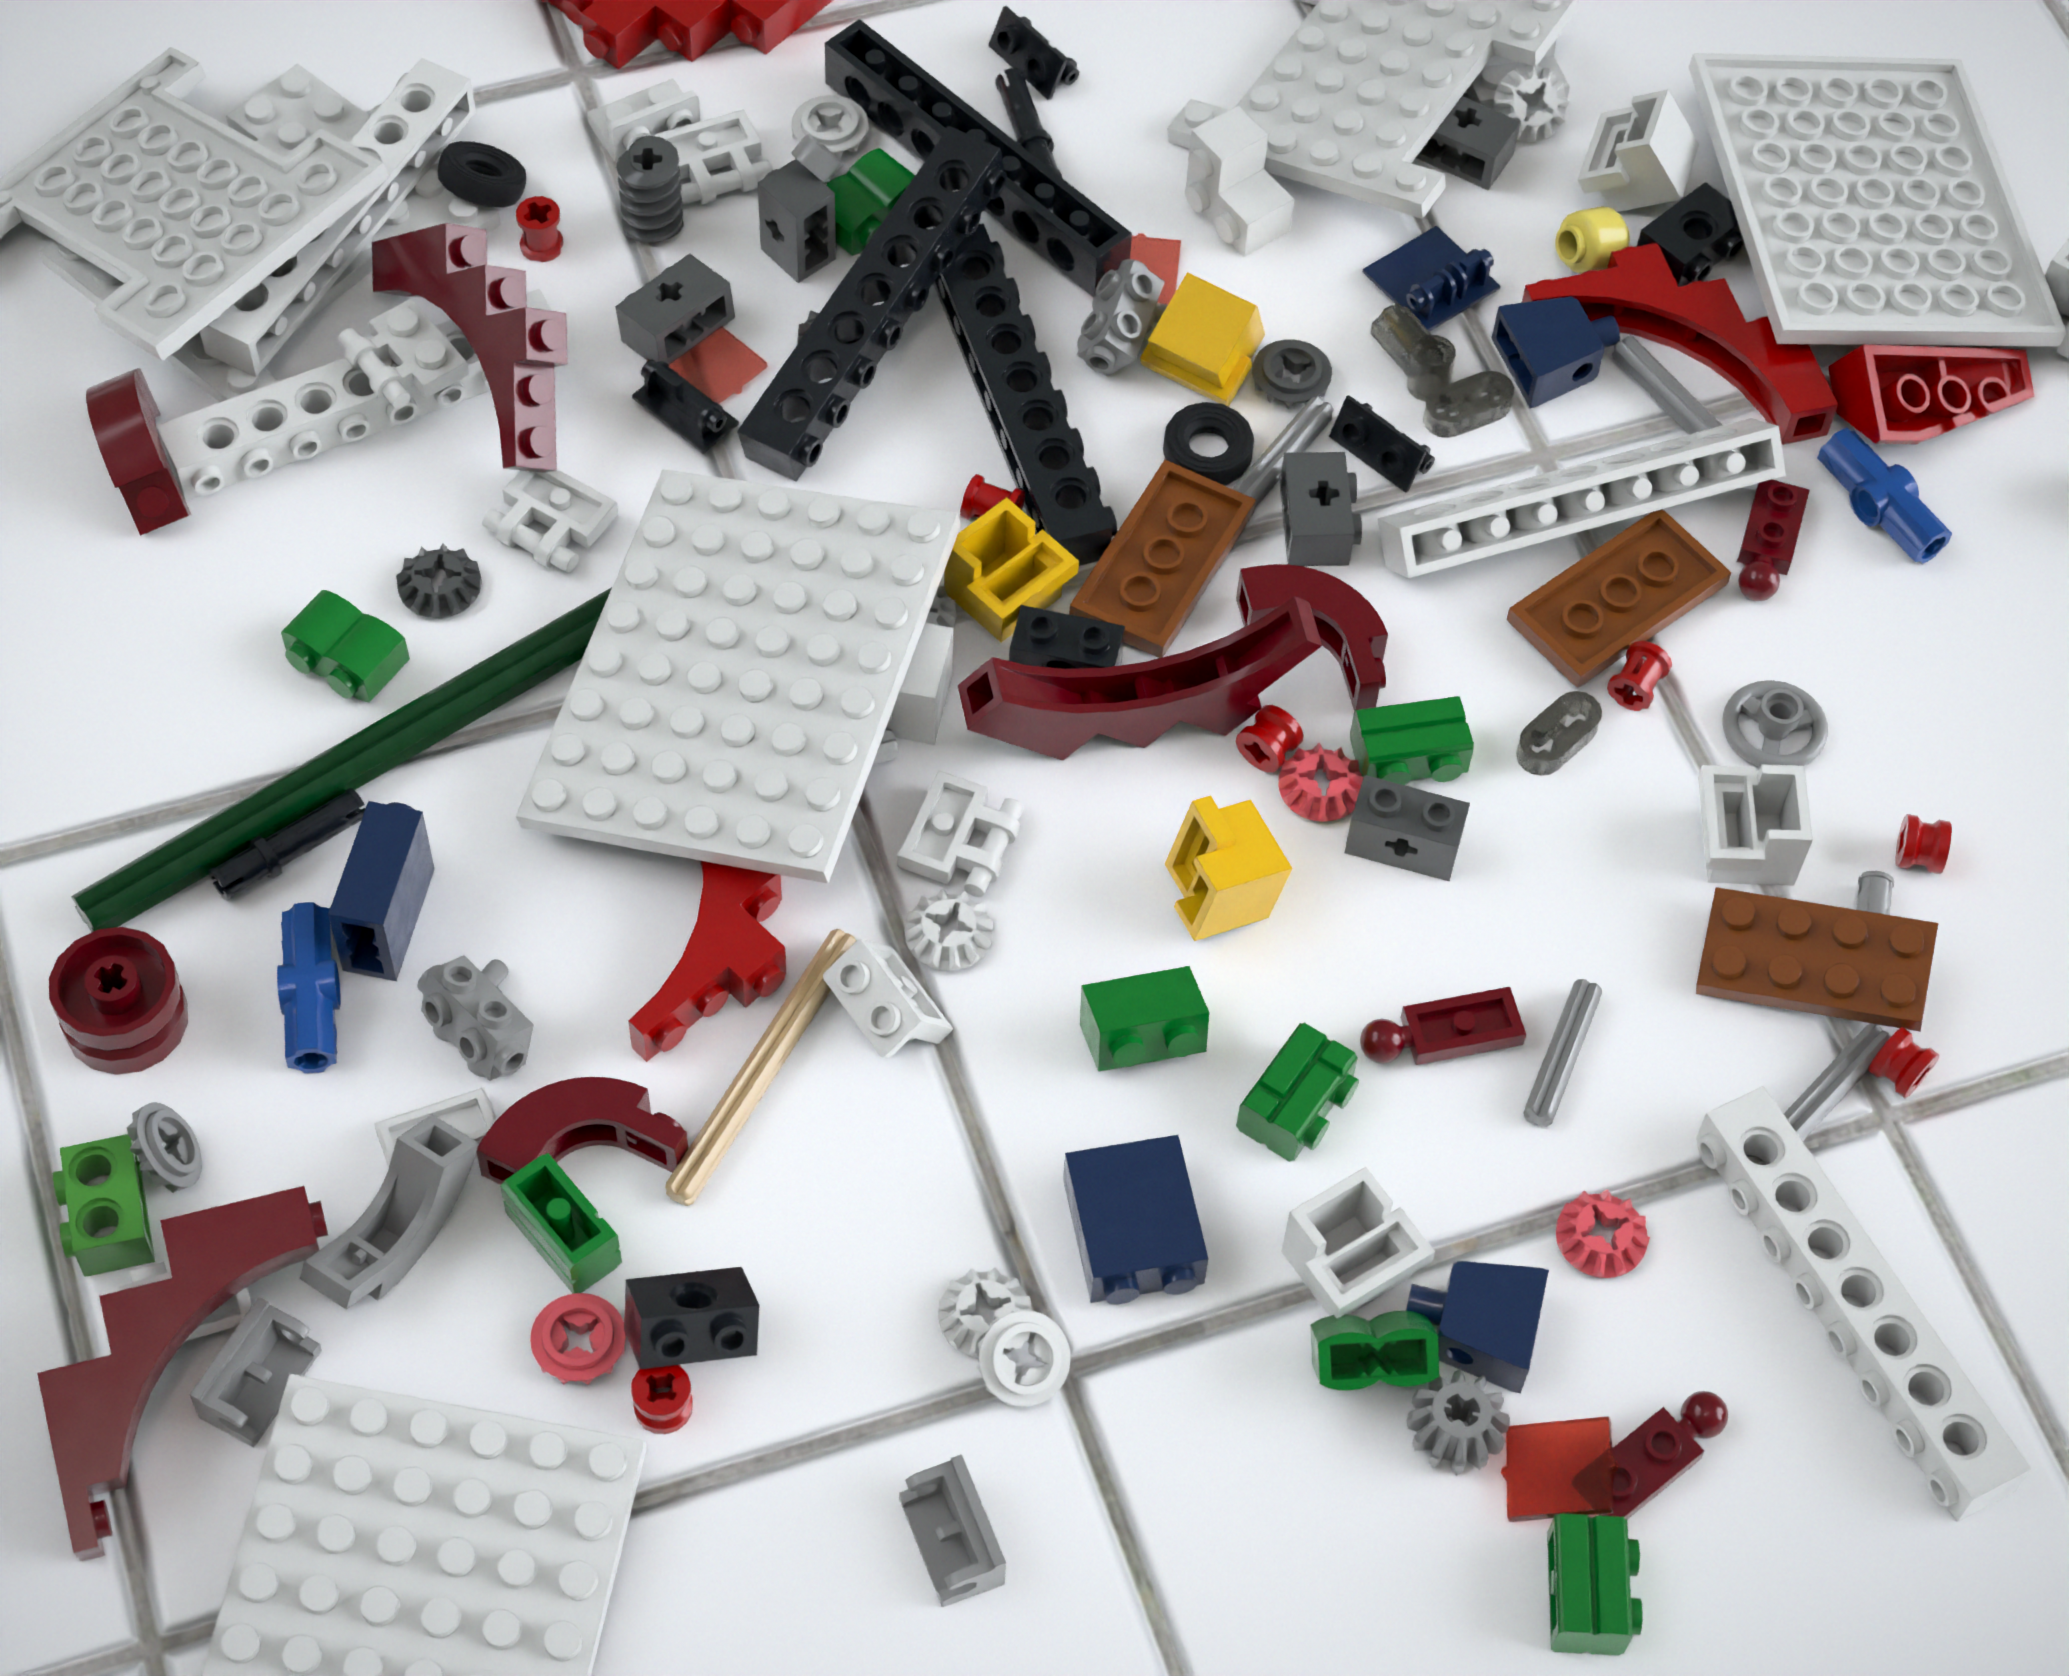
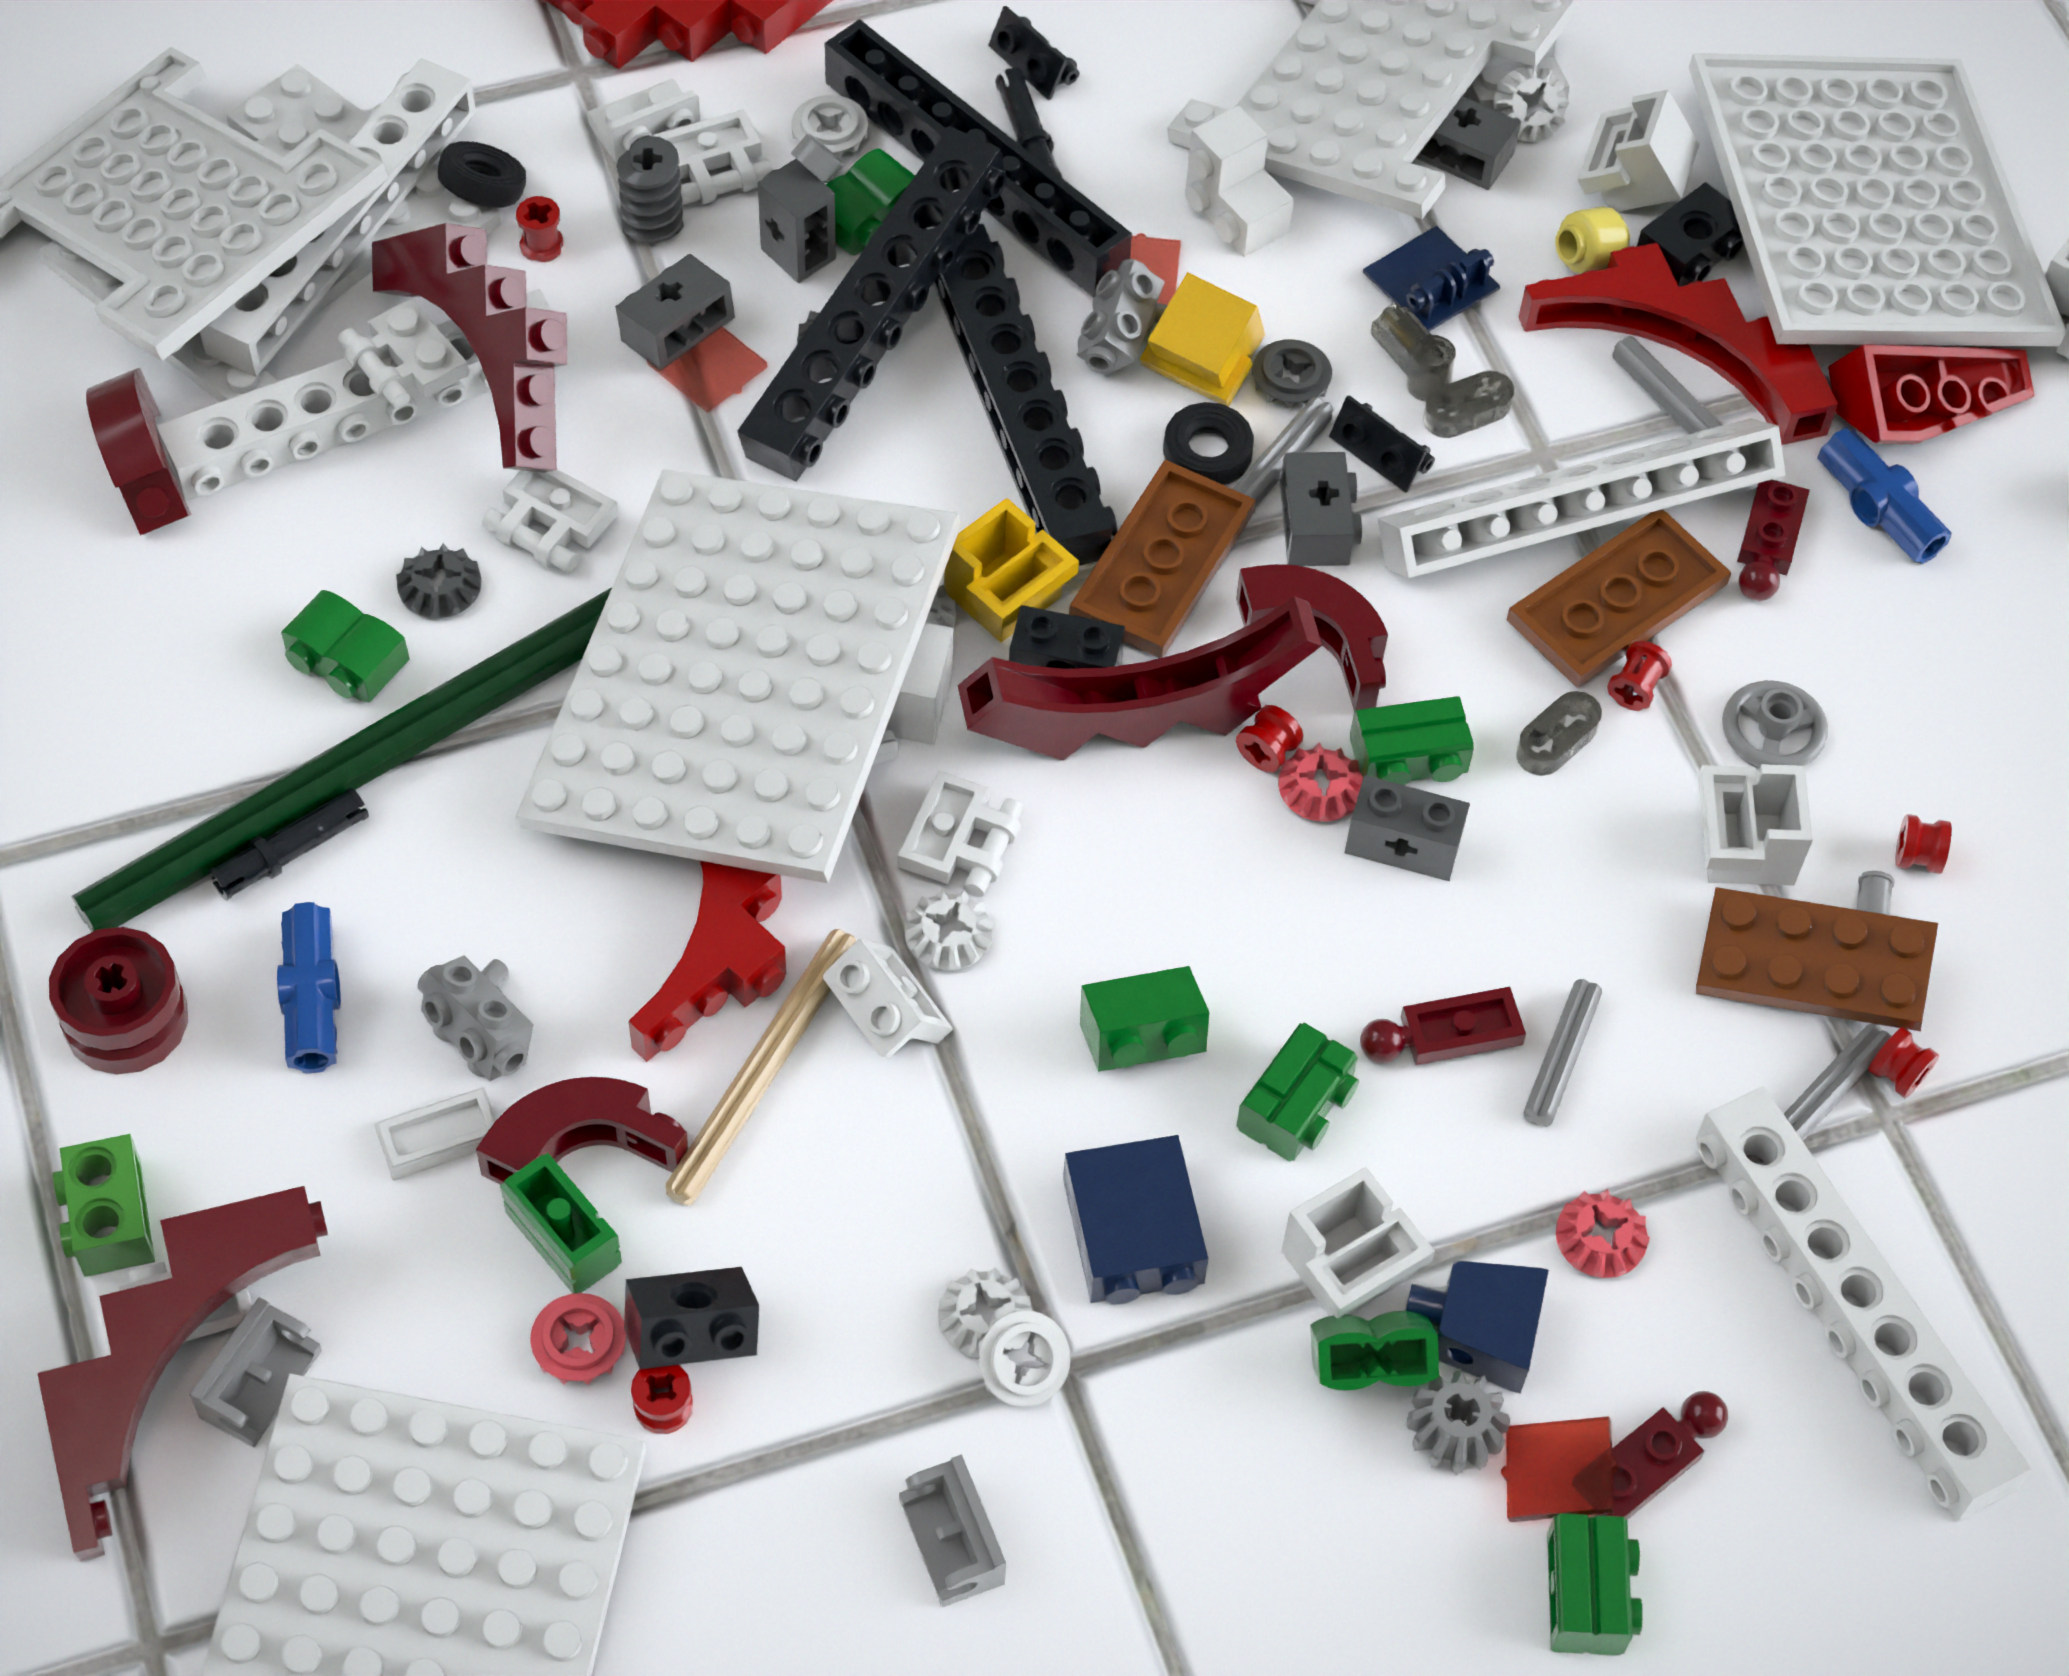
light grey gear [126,1102,202,1193] -> none
light grey arch [299,1114,479,1310] -> none
dark blue brick [328,801,435,982] -> none
black hinge [631,359,739,454] -> none
red bush [960,474,1025,520] -> none
yellow plate [1165,795,1293,941] -> none
dark blue torso [1491,297,1620,409] -> none

